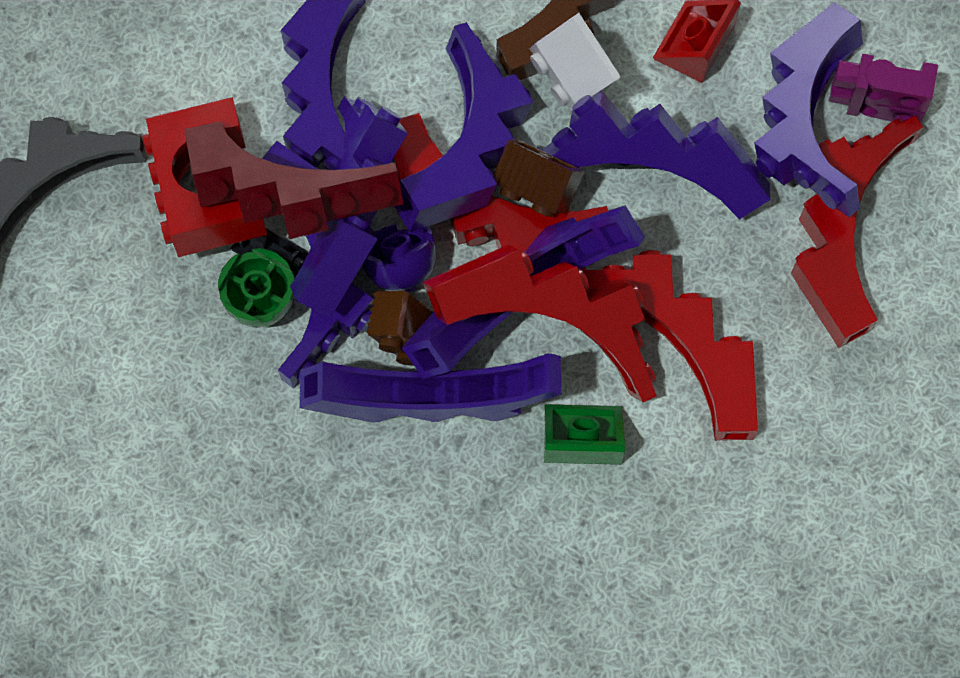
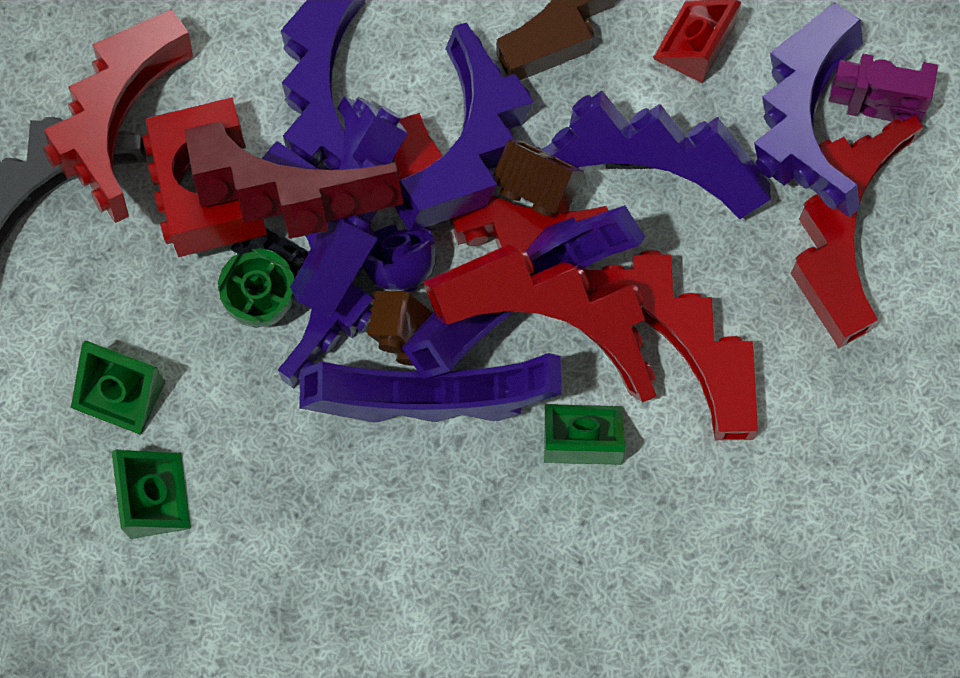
white slope [529,13,621,110] -> none
none -> red arch [43,9,193,223]
none -> green slope [71,340,165,435]
none -> green slope [112,449,191,539]

